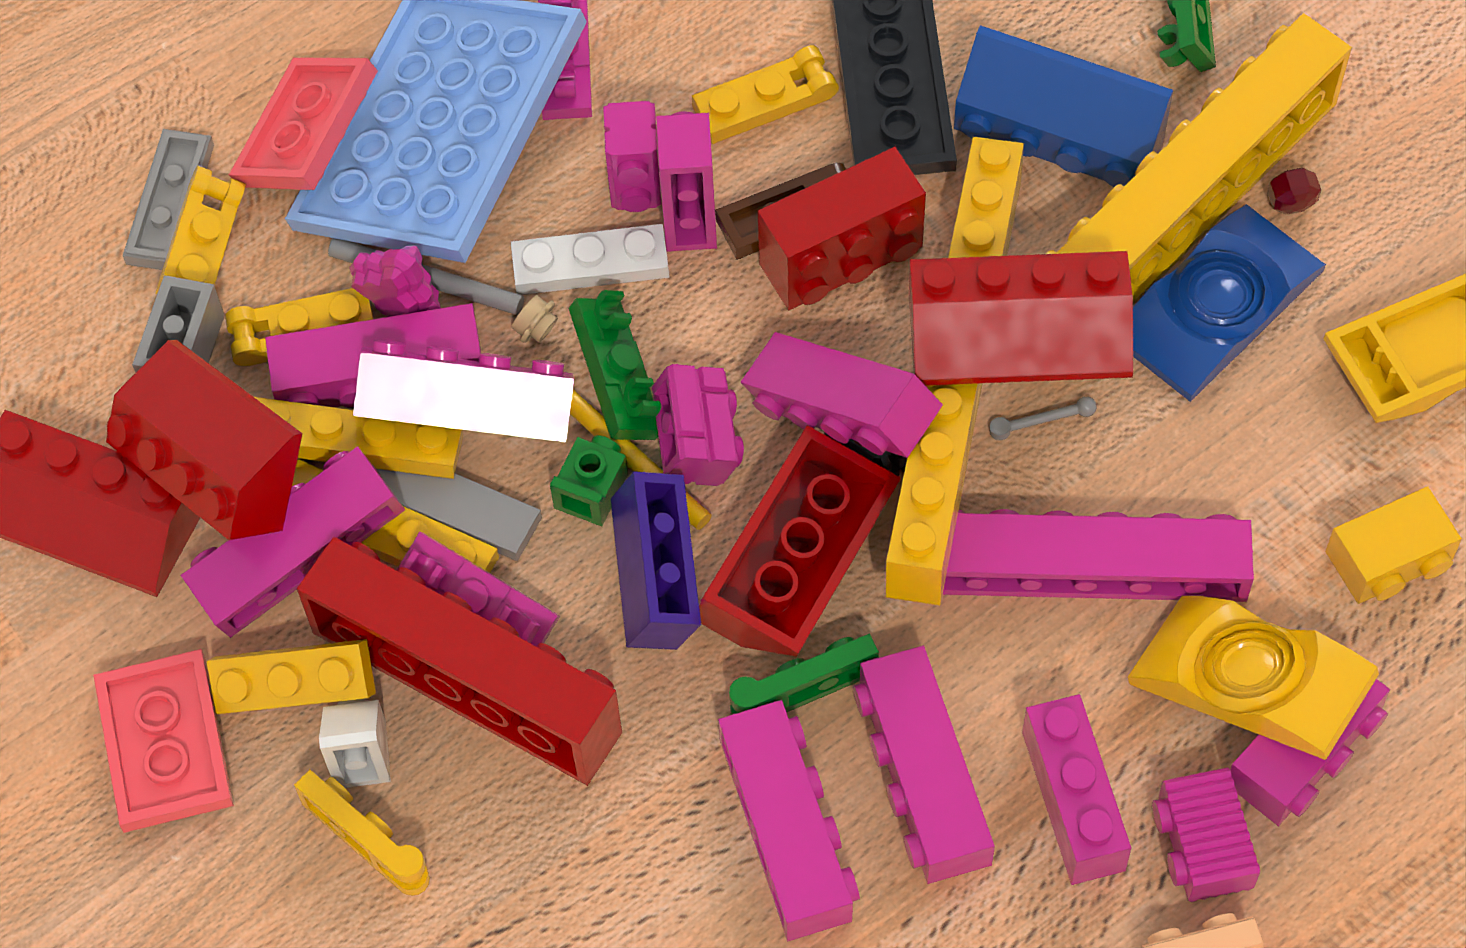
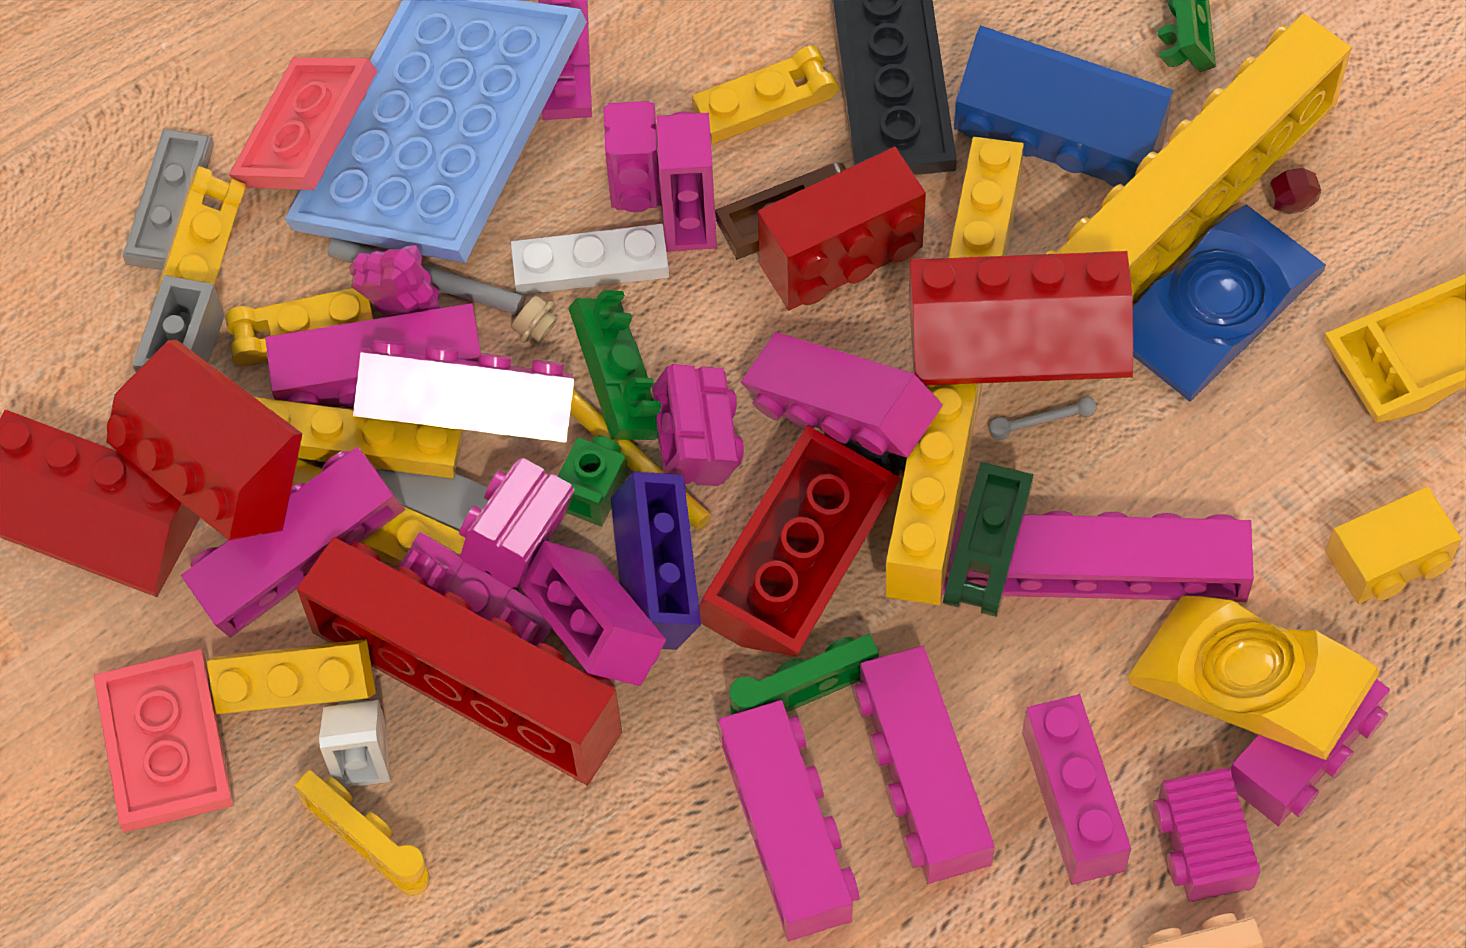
none -> brick [459,458,574,588]
none -> dark pink brick [519,541,666,686]
none -> dark green plate [943,462,1034,617]

